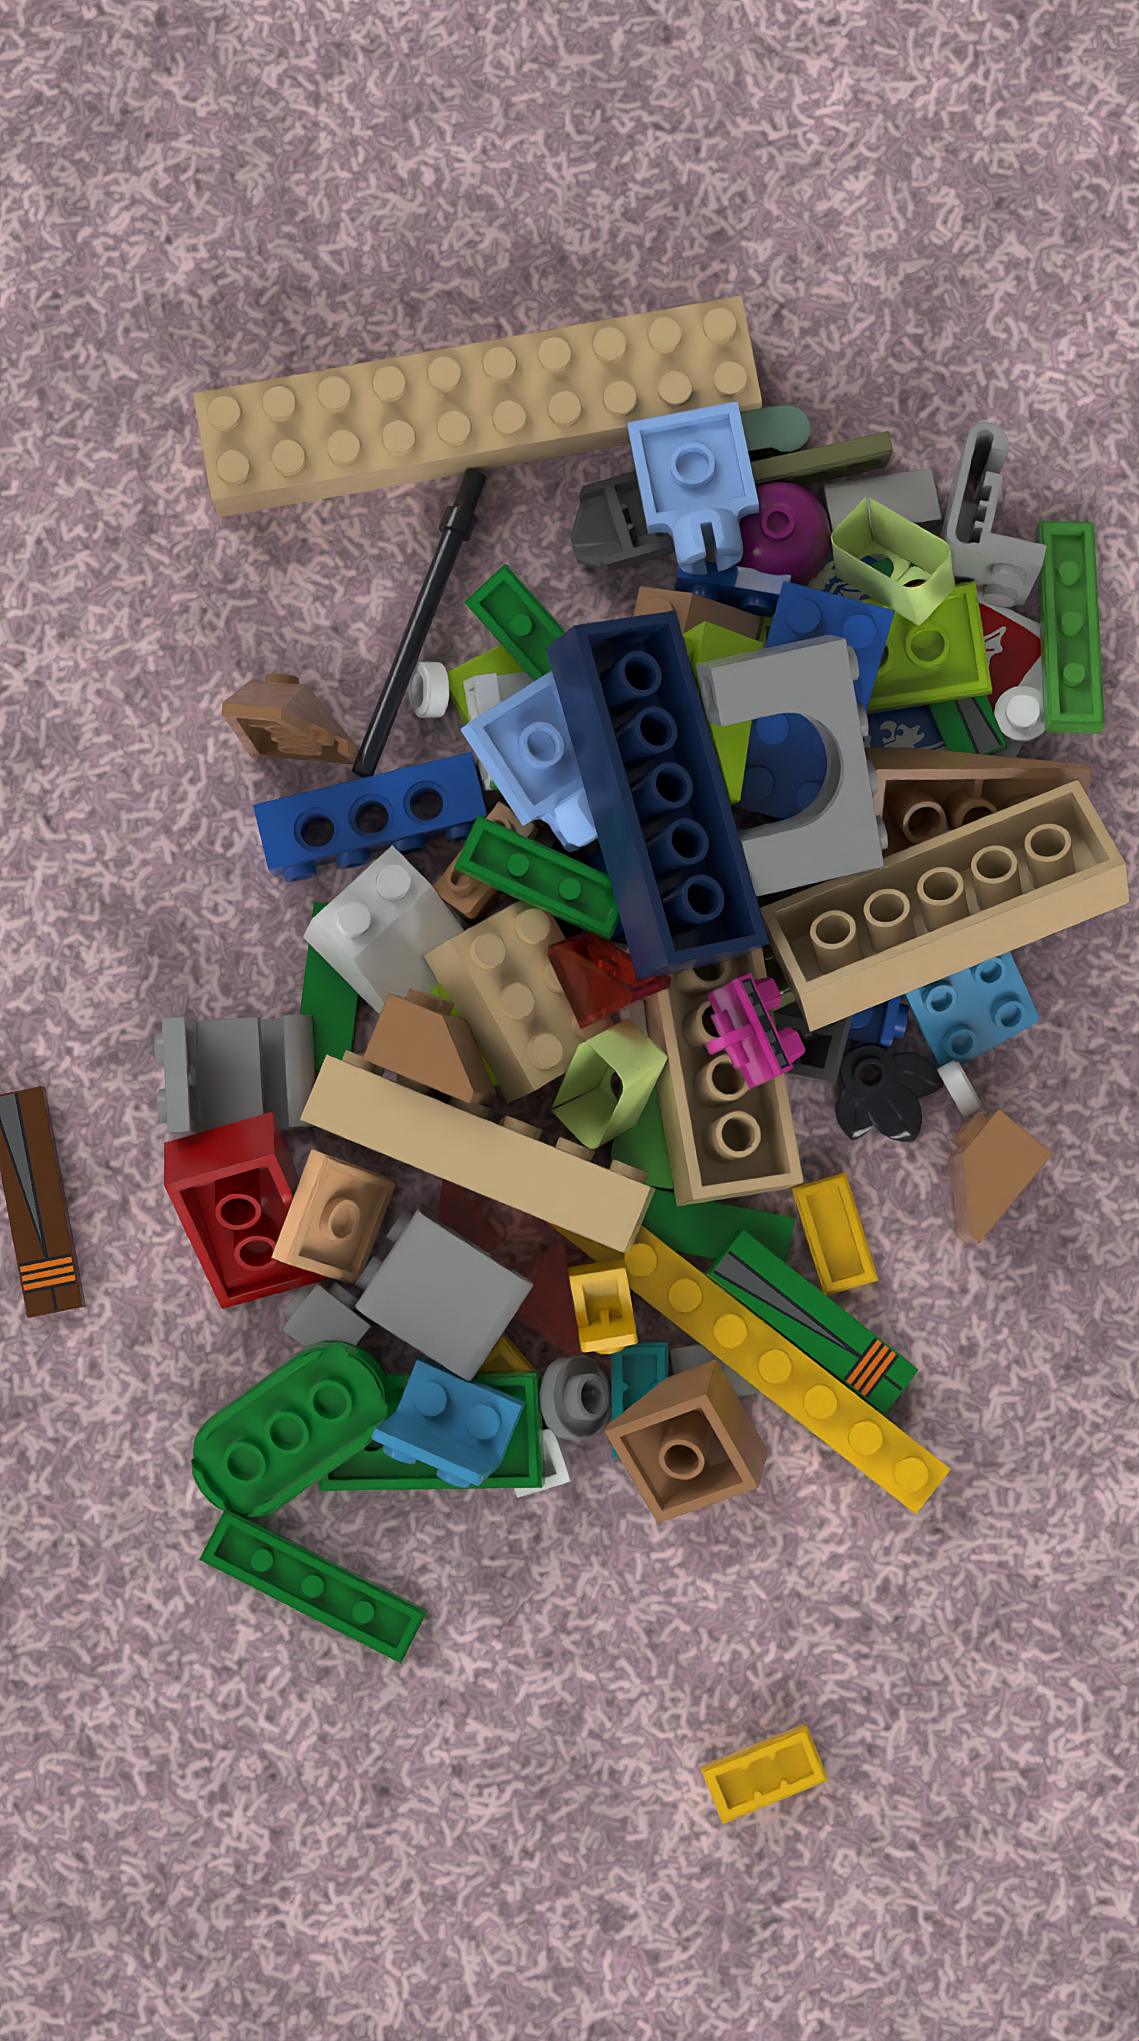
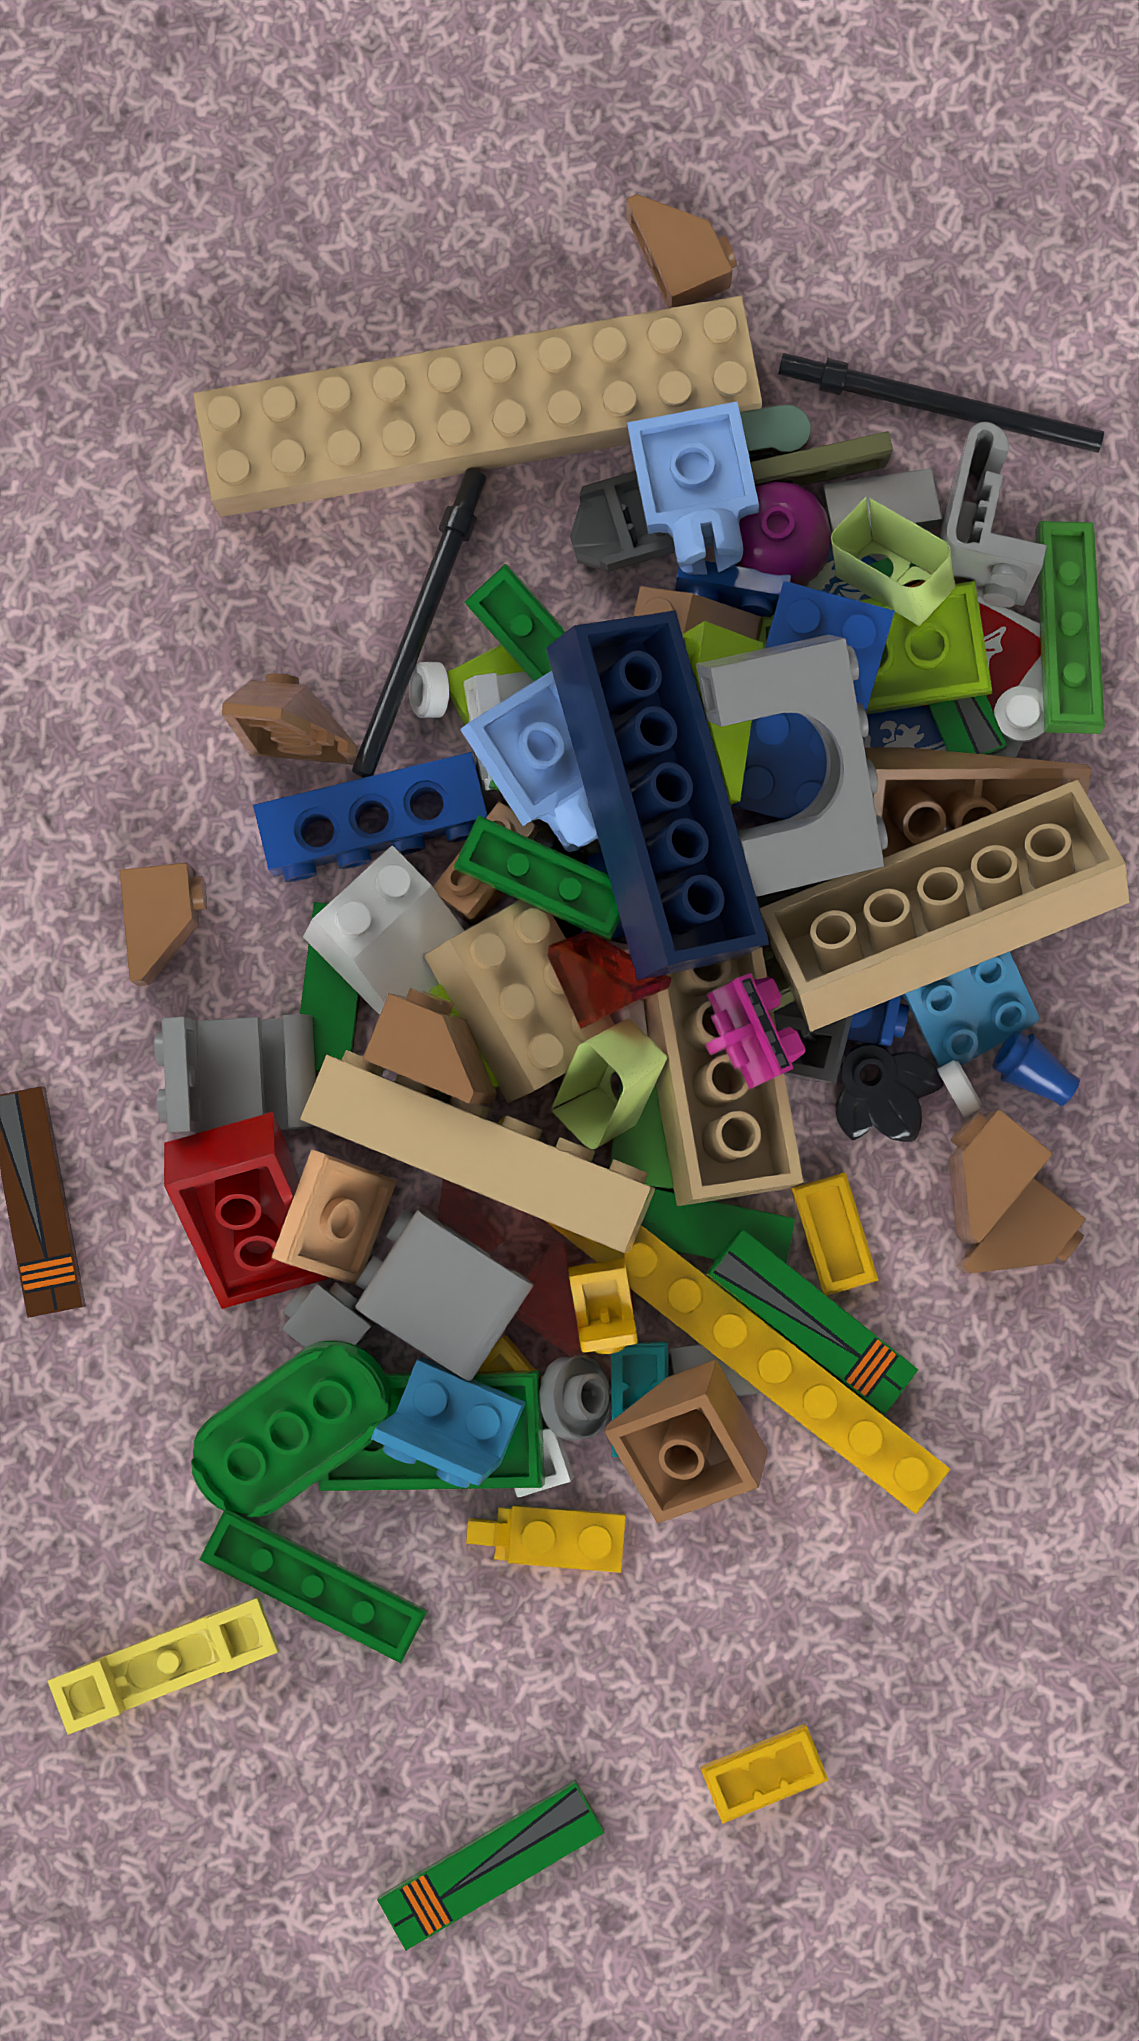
none -> light yellow slope [47,1597,280,1735]
none -> medium nougat slope [119,862,207,986]
none -> green tile [377,1779,604,1951]
none -> yellow hinge [466,1504,626,1573]
none -> medium nougat slope [626,194,737,308]
none -> black bar [778,353,1104,453]
none -> medium nougat slope [956,1178,1086,1274]
none -> blue cone [992,1031,1080,1106]

